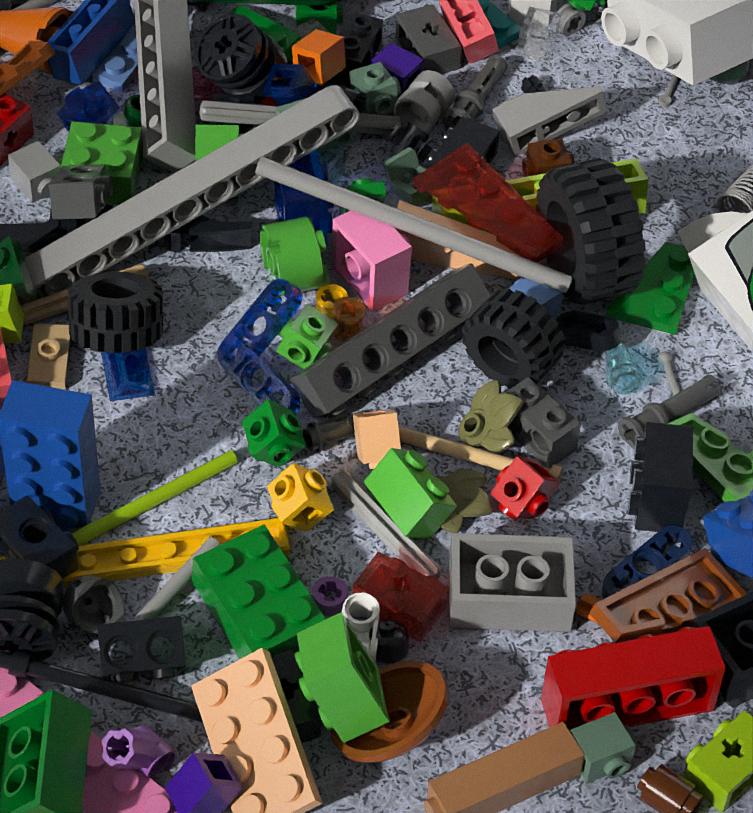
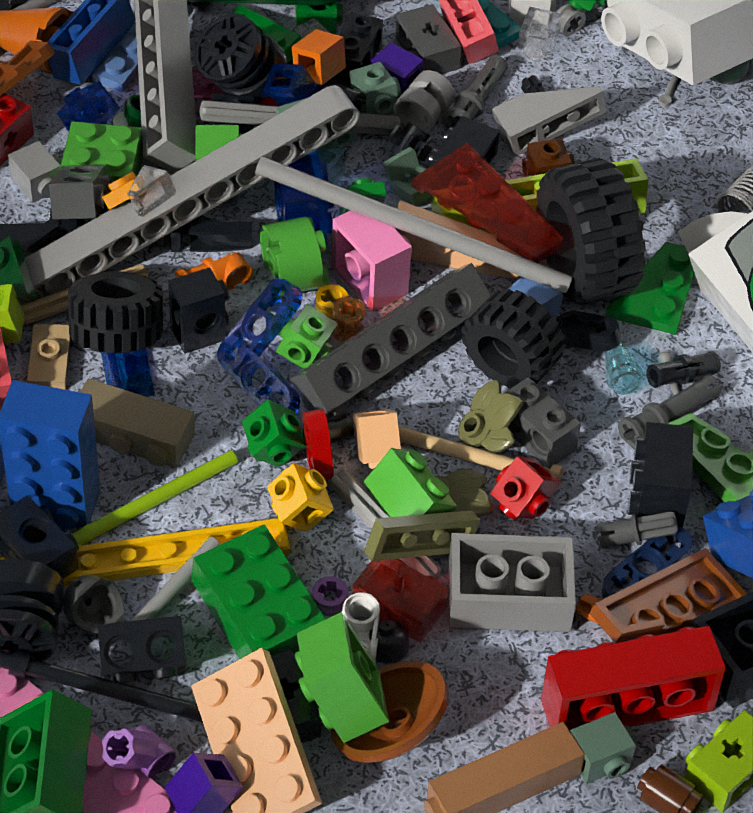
none -> dark tan brick [80,378,195,468]
none -> light orange plate [102,172,153,210]
none -> clear slope [128,165,176,217]
none -> black brick [168,267,229,354]
none -> orange connector [175,252,254,289]
none -> red beam [303,409,334,481]
none -> olive plate [364,511,481,561]
none -> dark grey axle [597,511,678,549]
none -> black pin [646,351,721,388]

